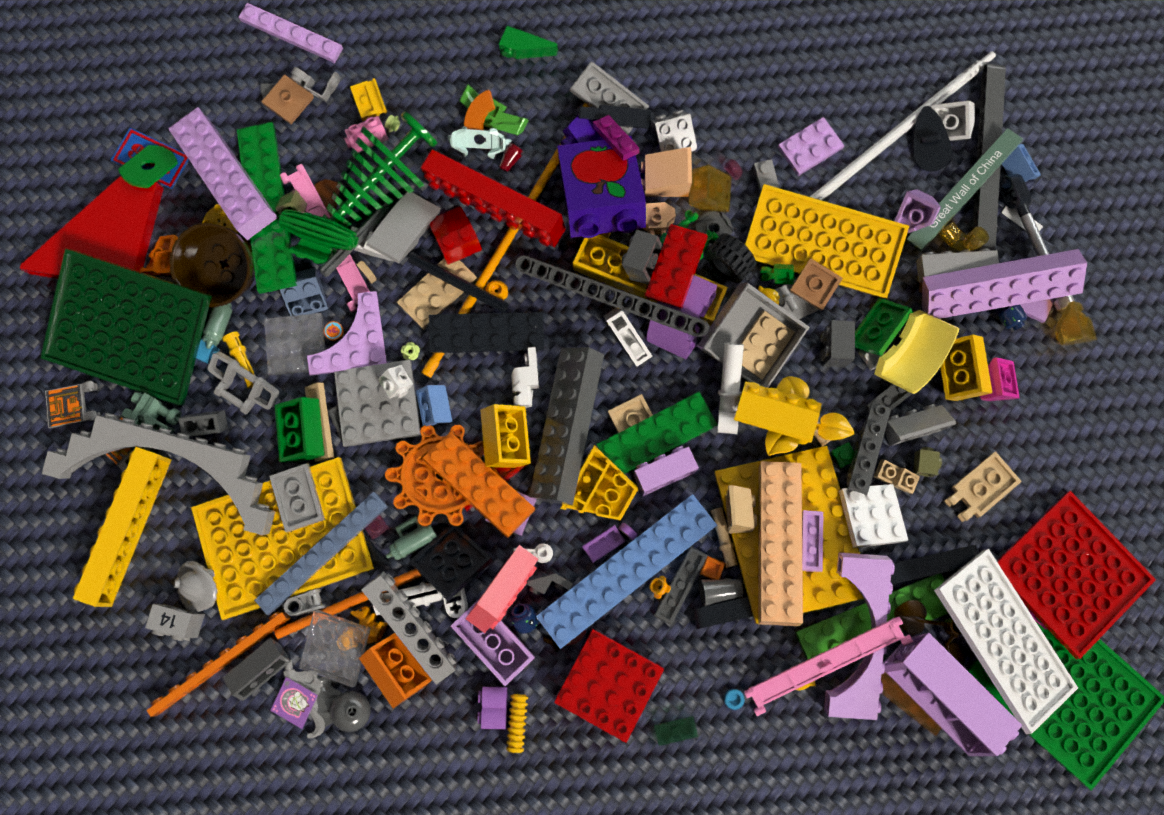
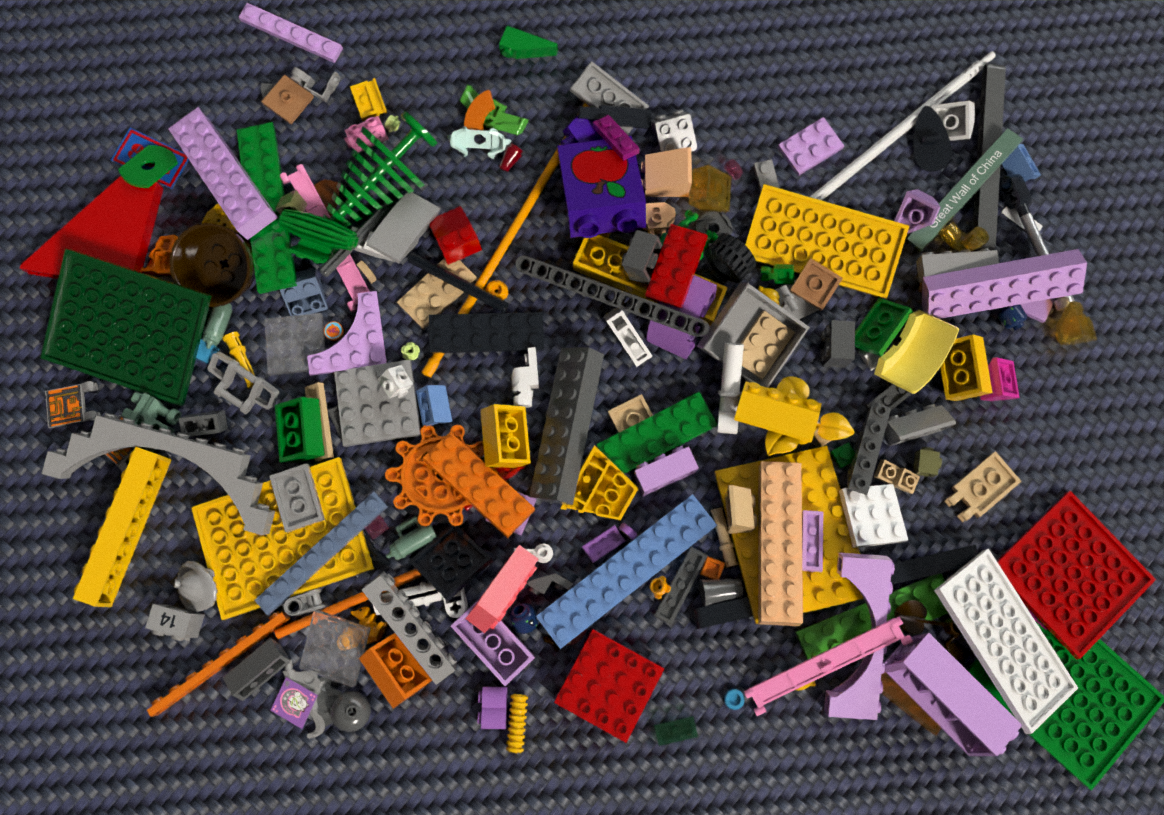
red brick [421,149,566,248] -> none

